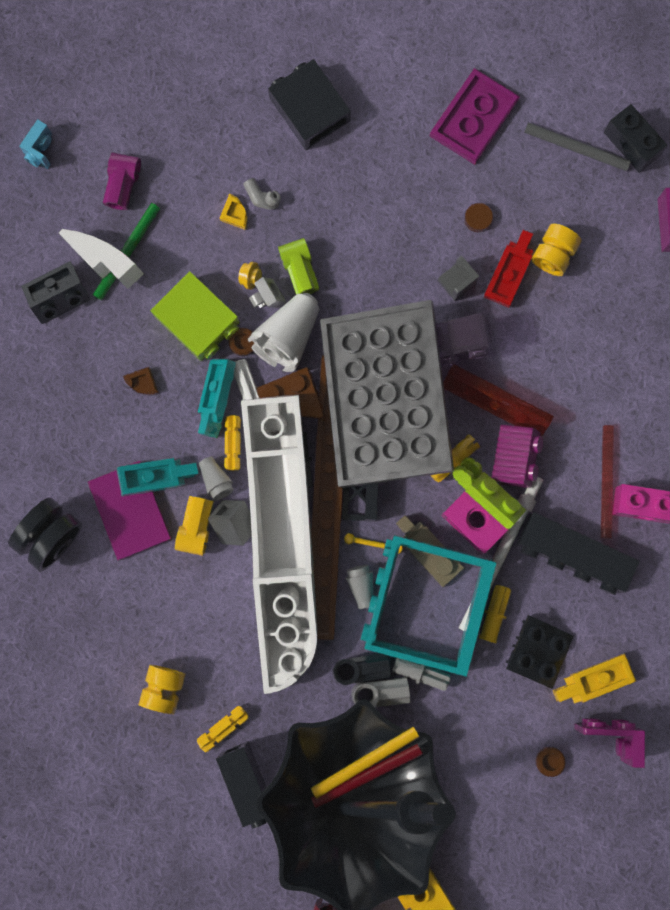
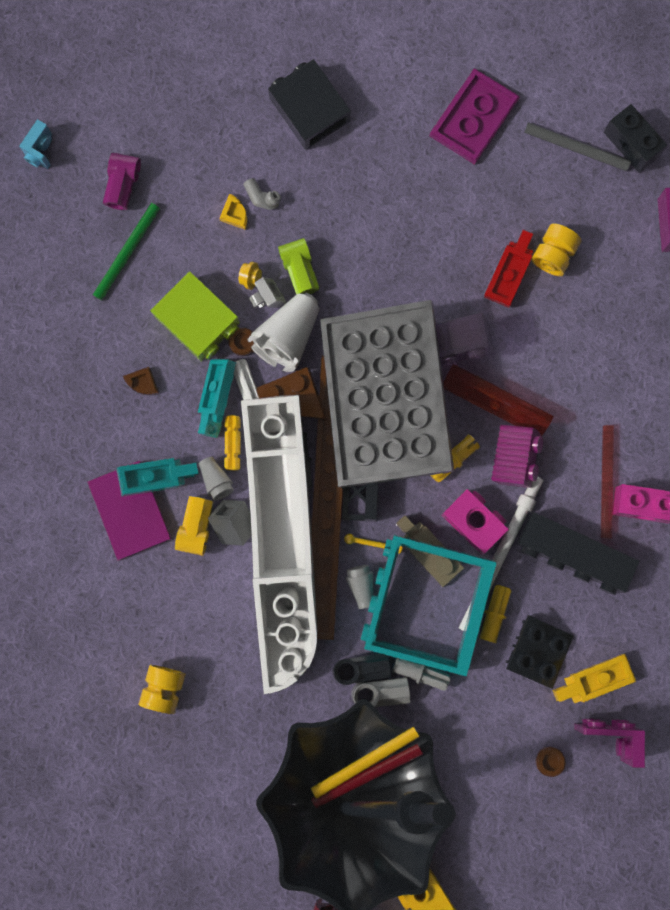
black wheel [8,498,82,572] -> none
black bracket [21,261,90,324] -> none
white slope [59,229,144,289] -> none
yellow axle [197,706,249,753] -> none
black brick [216,741,267,829] -> none
dark grey panel [437,255,479,301] -> none
lime hinge [452,457,526,529] -> none
reddish brown tile [464,203,493,233] -> none

